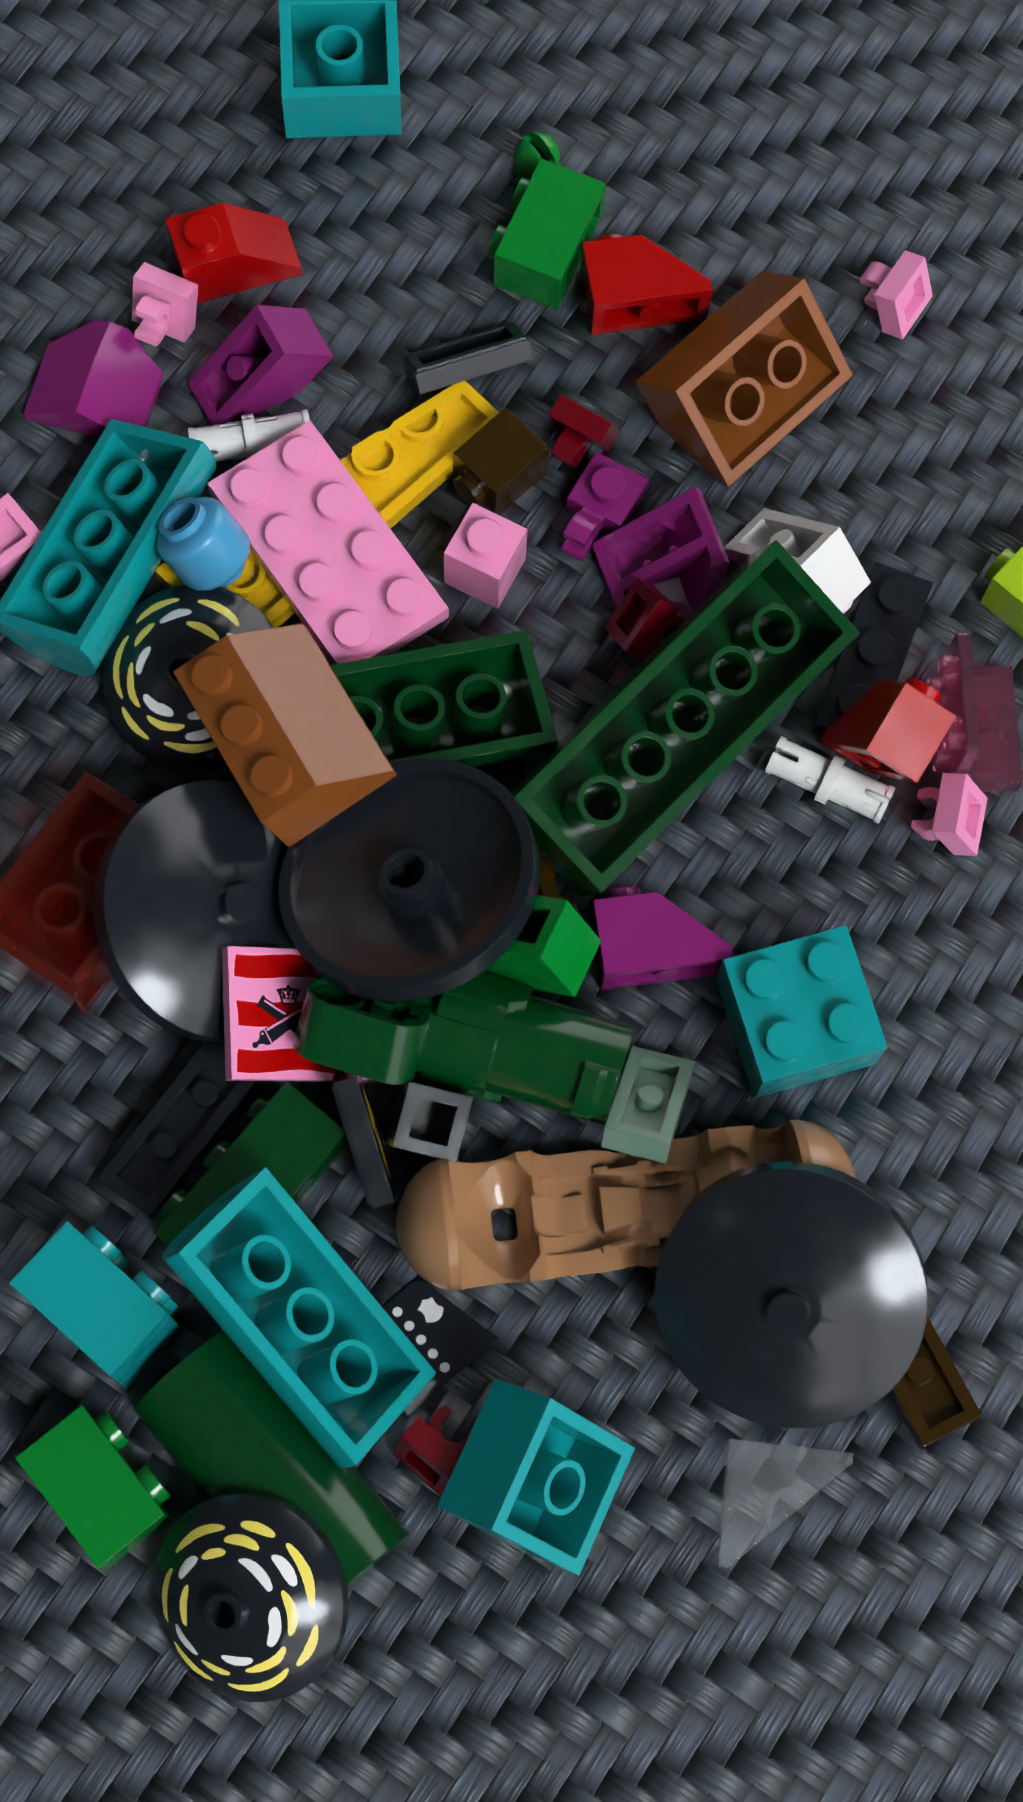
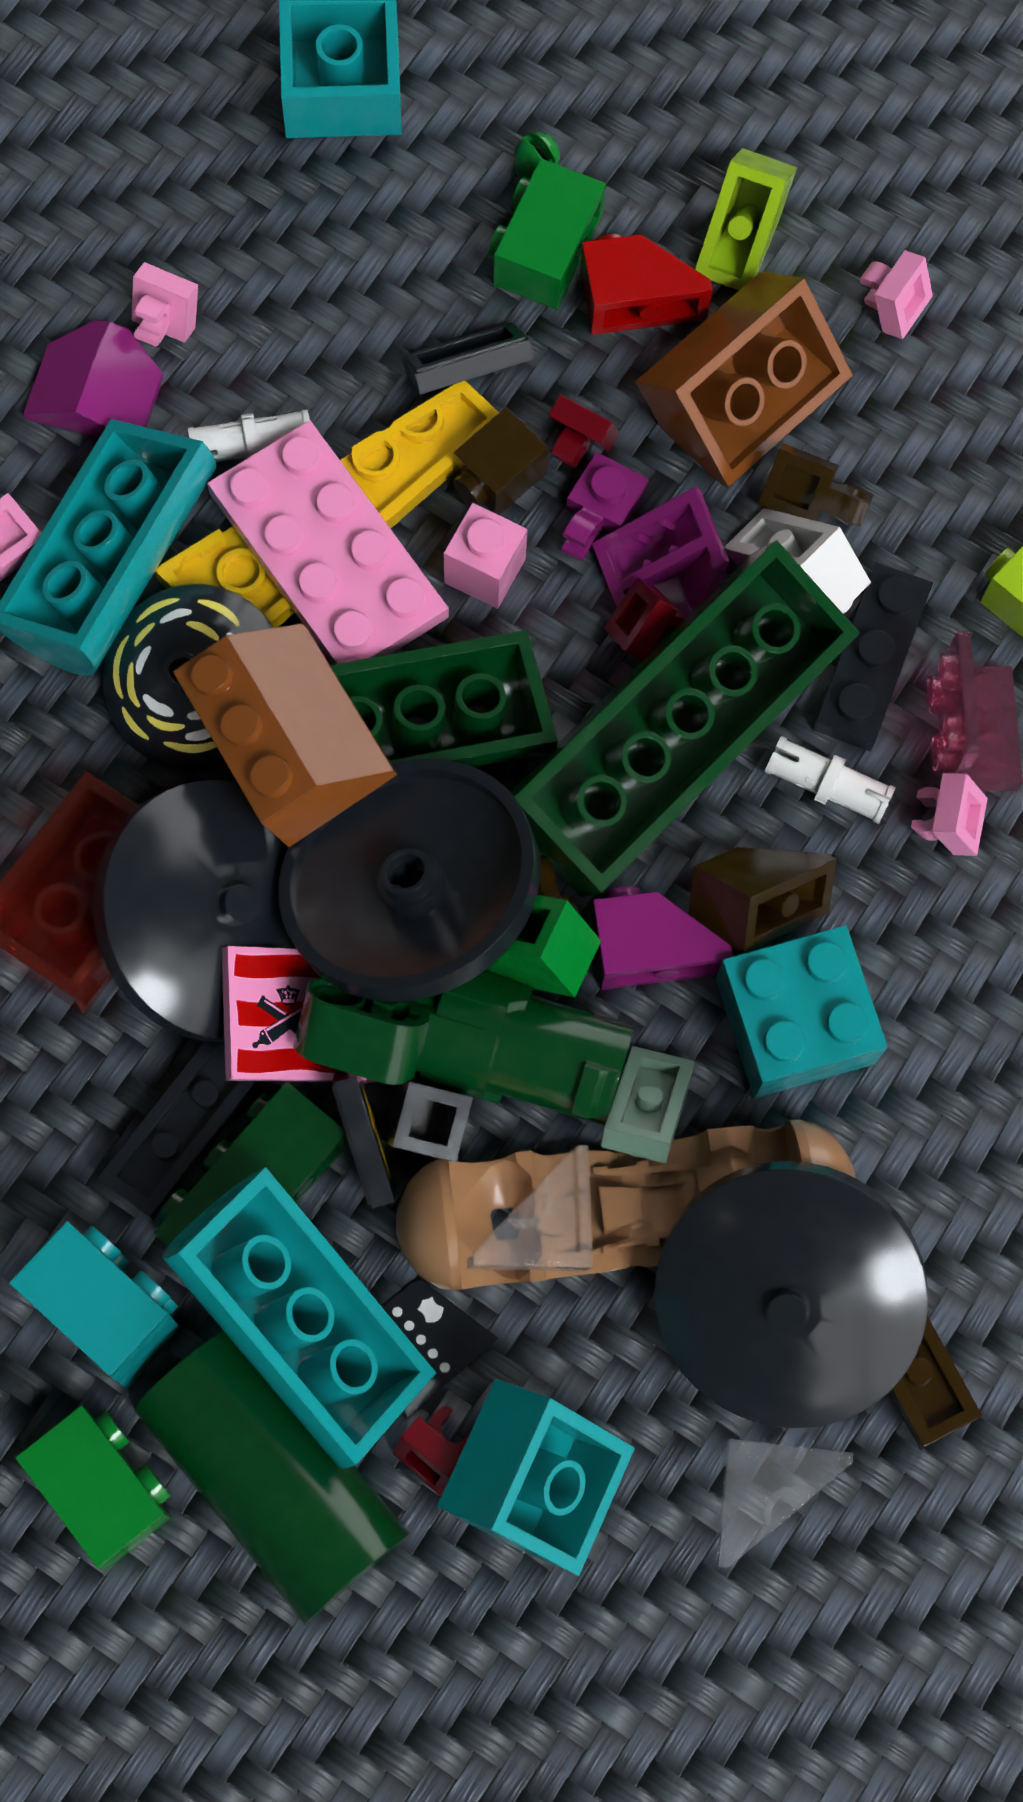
black dish [153,1491,349,1702] -> none
dark azure head [156,497,250,591] -> none
red slope [166,203,302,304] -> none
magenta slope [188,305,334,426] -> none
slope [819,677,956,783] -> none
none -> clear tile [467,1145,593,1271]
none -> dark brown slope [688,847,837,953]
none -> lime slope [695,148,797,290]
none -> dark brown plate [758,443,874,526]

